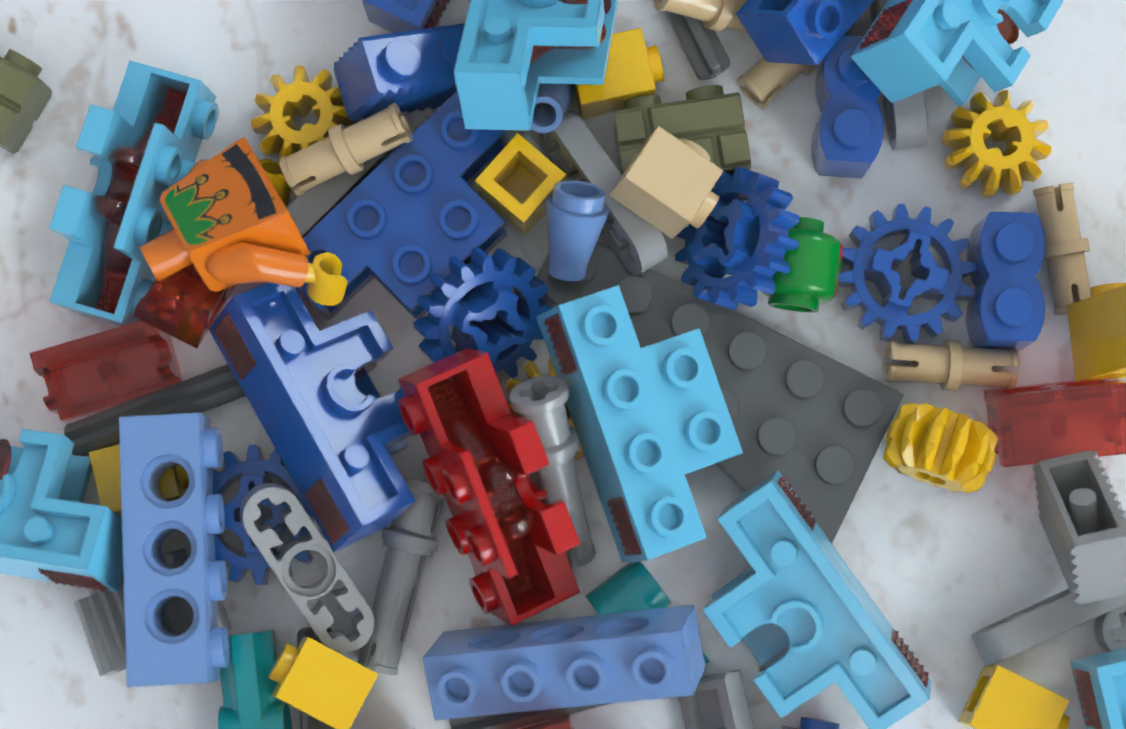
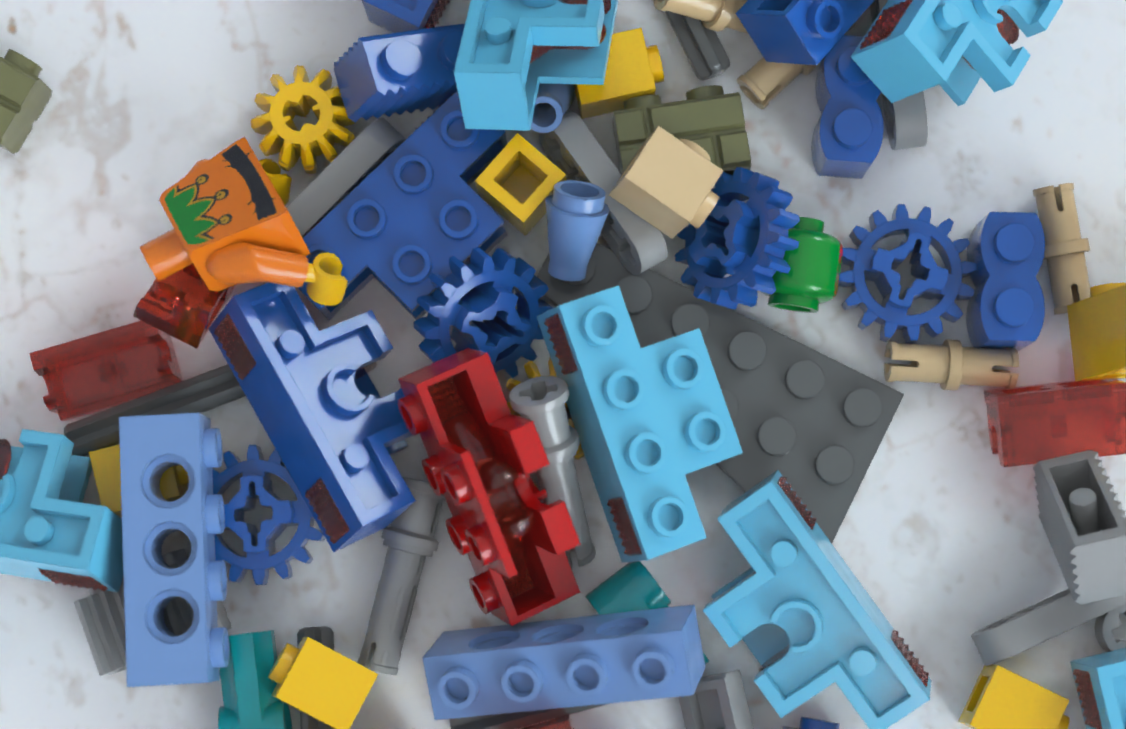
medium azure piece [49,60,218,332] -> none
light grey beam [240,483,375,653] -> none
tan pin [279,102,413,196] -> none
yellow gear [883,403,998,493] -> none
yellow gear [941,90,1051,199] -> none

